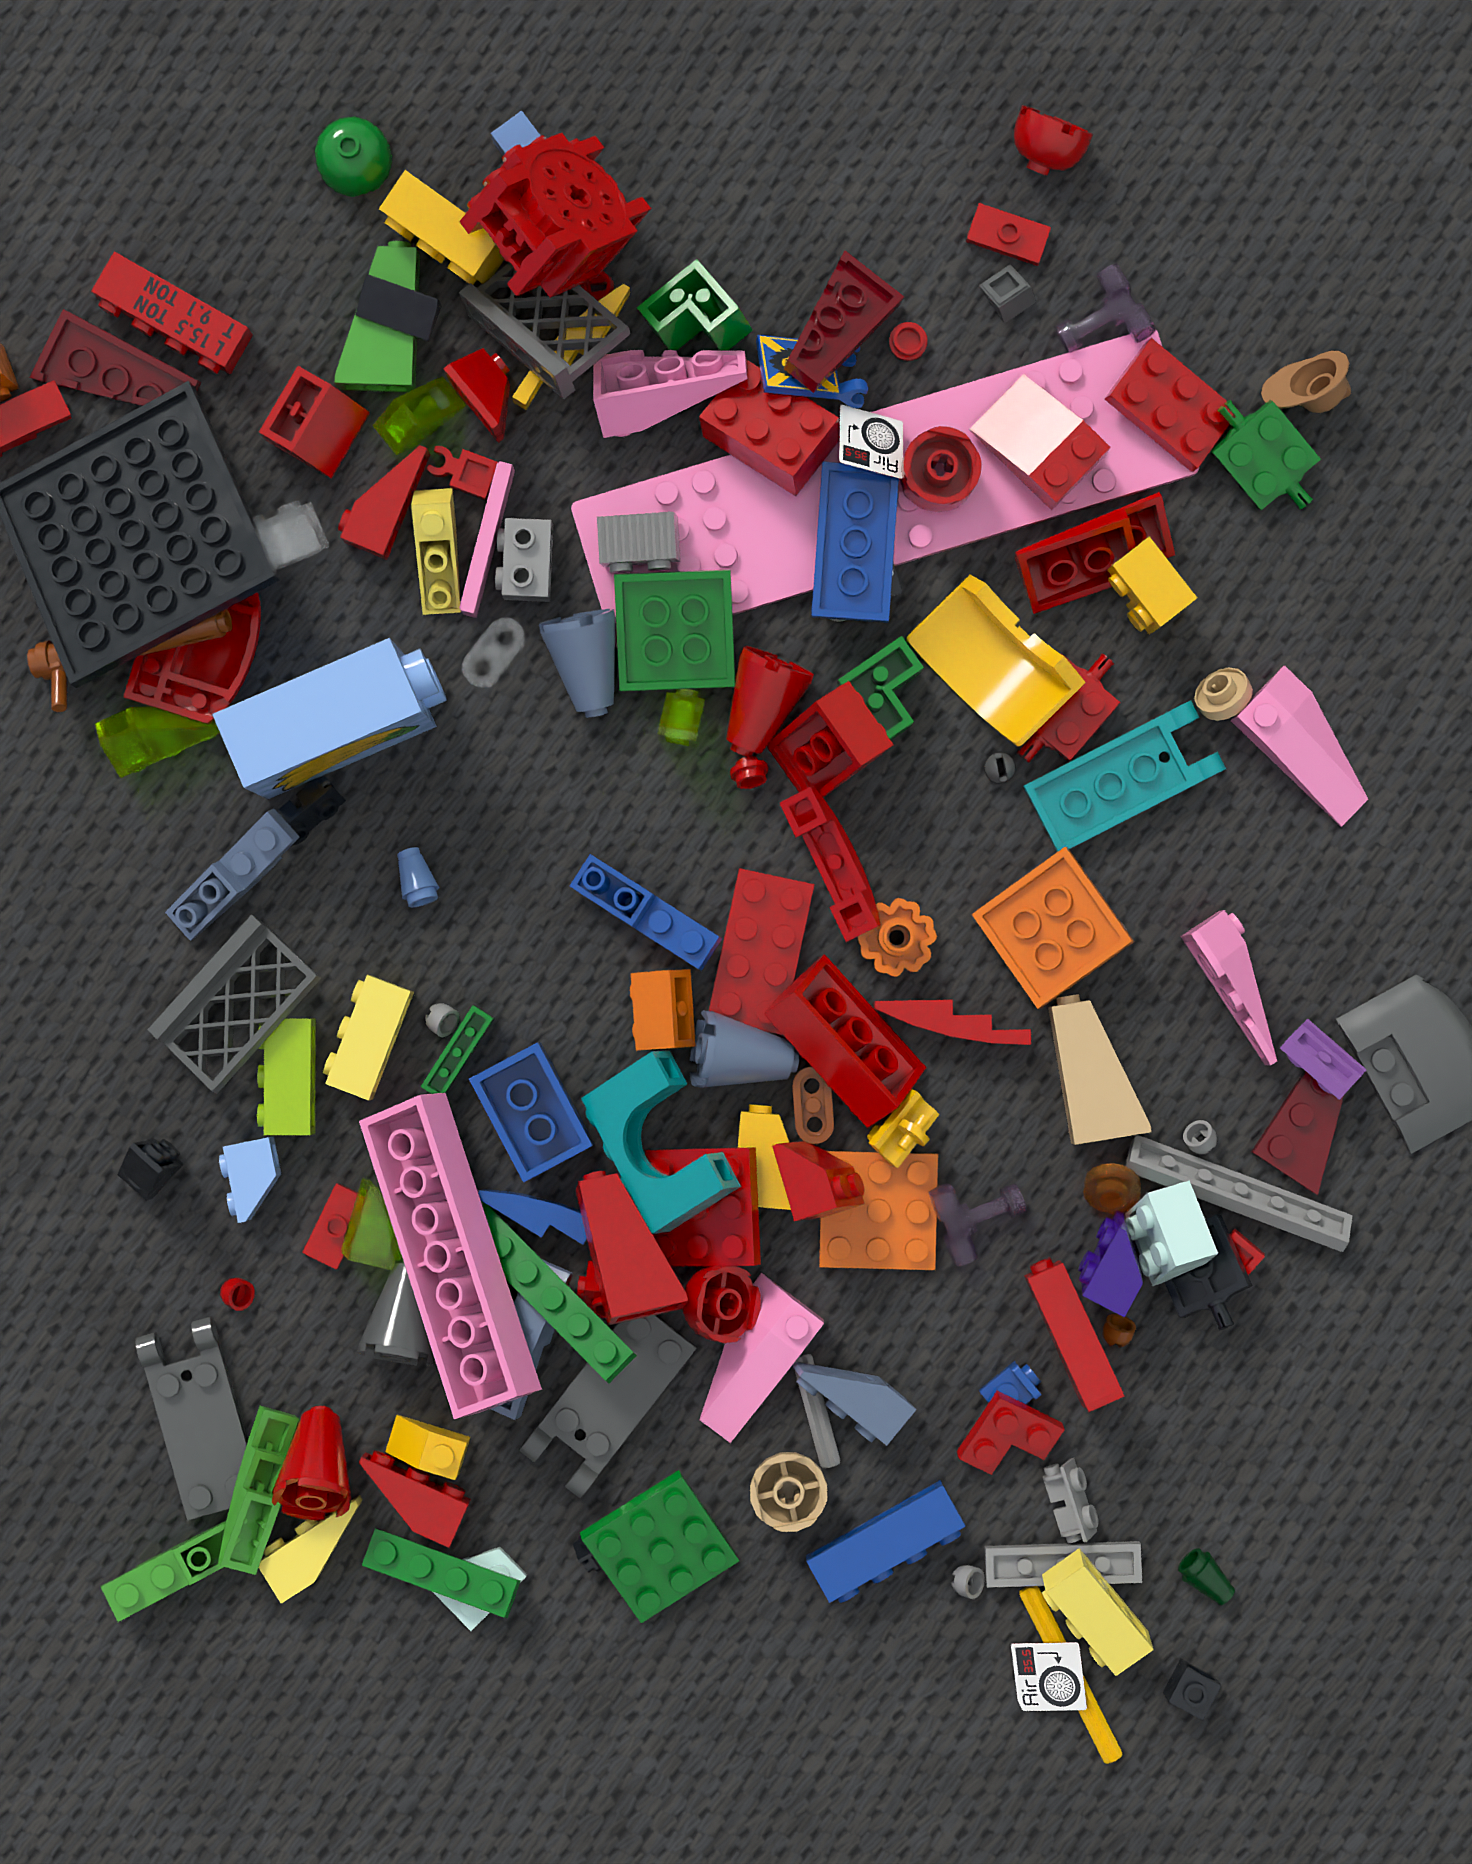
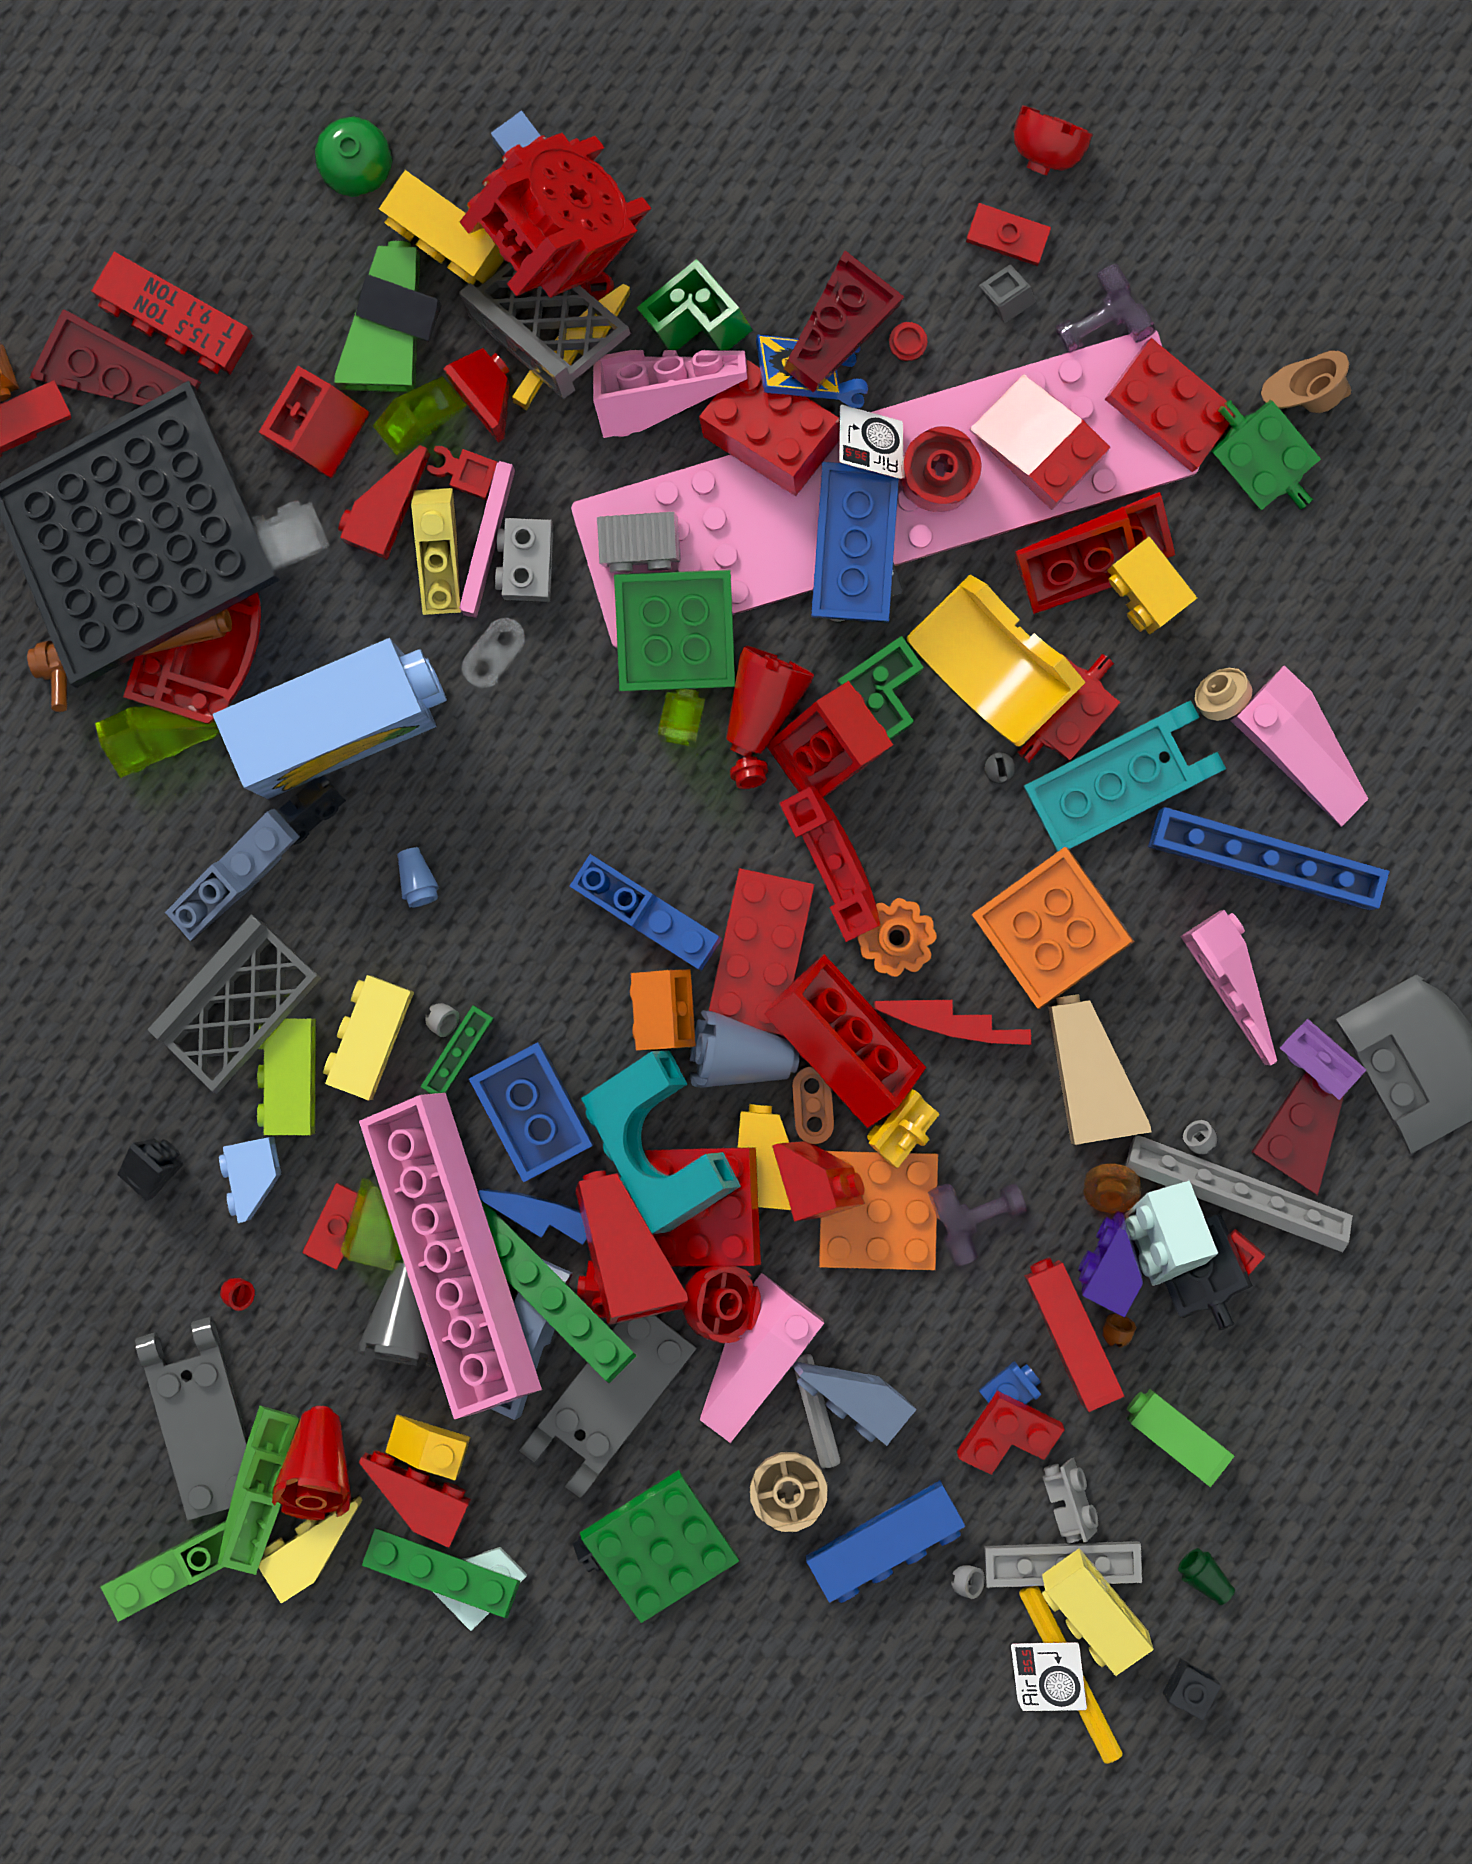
sand blue cone [539,609,616,718] -> none
none -> bright green slope [1127,1389,1235,1487]
none -> blue brick [1148,807,1390,910]

